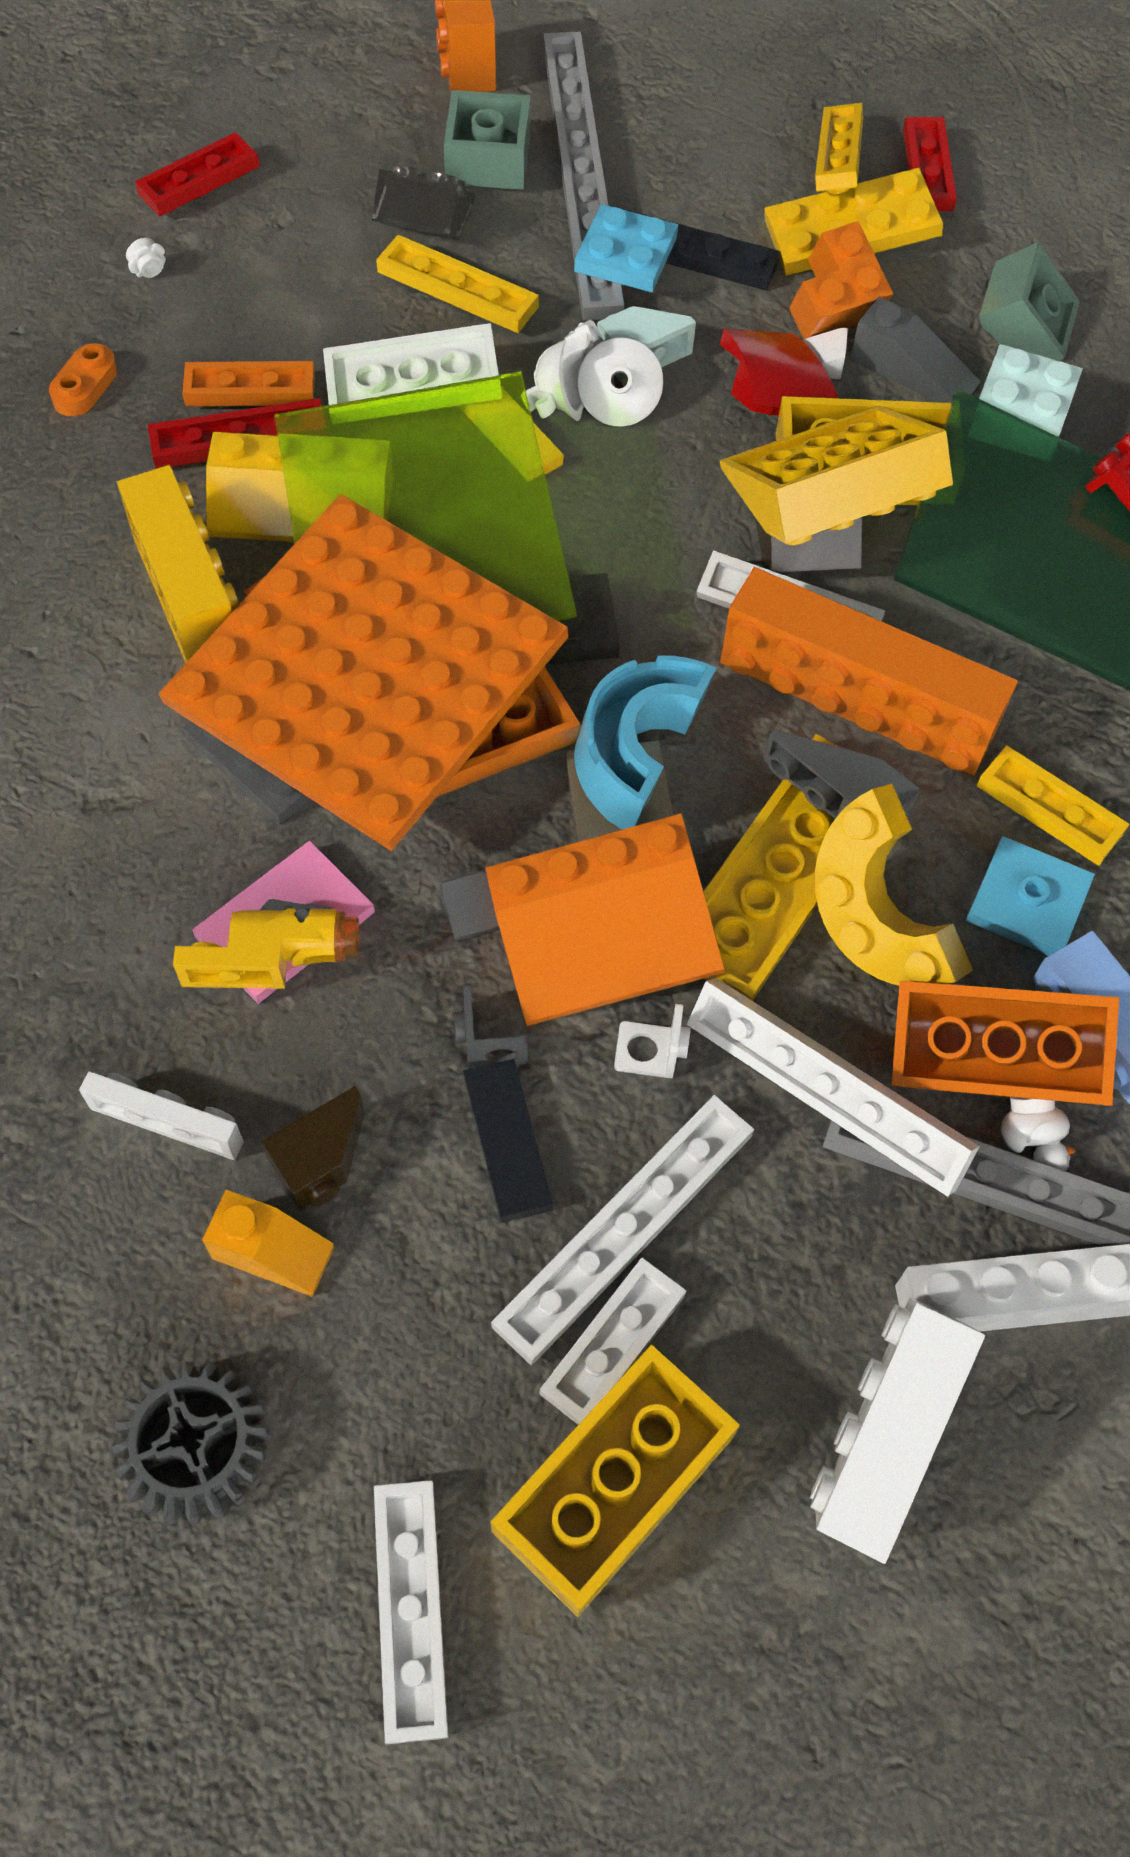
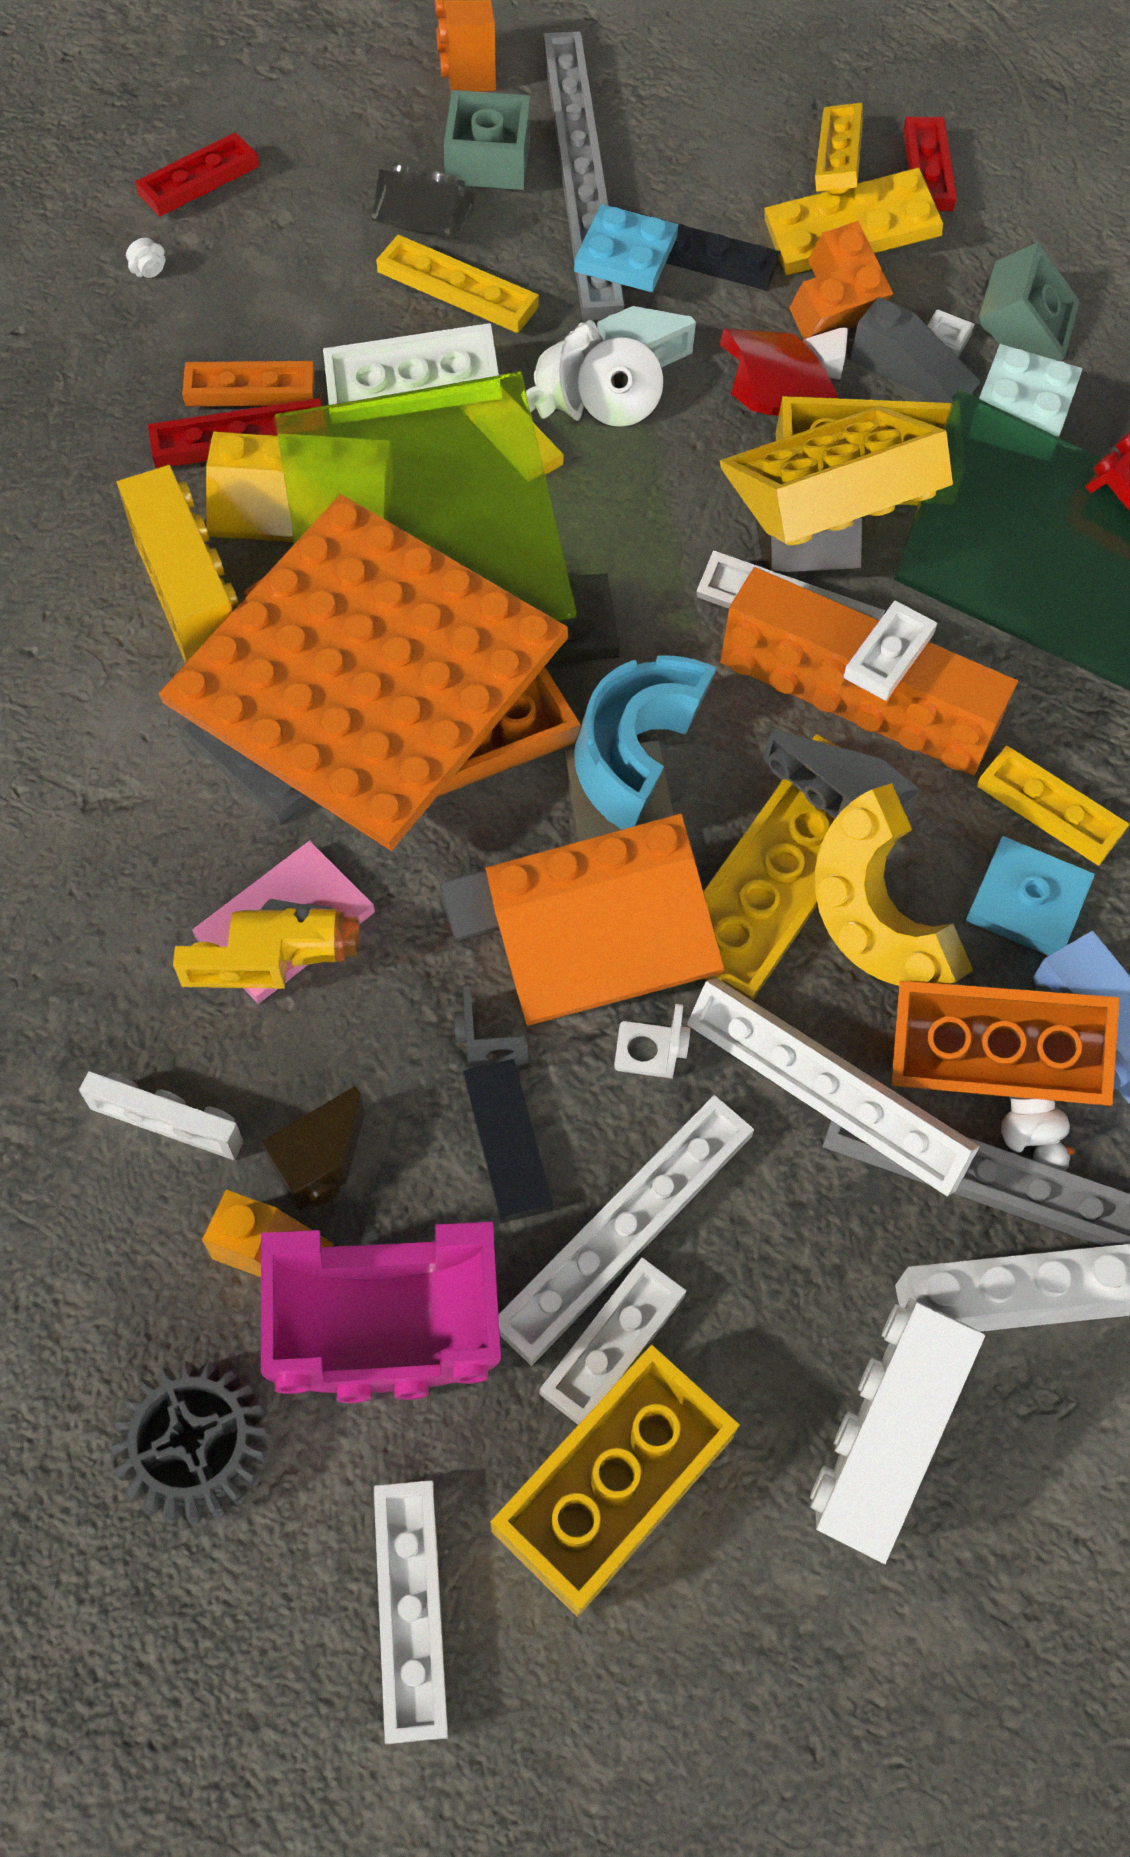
orange plate [49,343,118,416] -> none
none -> dark pink cylinder [261,1222,501,1403]
none -> white plate [843,601,937,701]
none -> white tile [927,310,975,358]

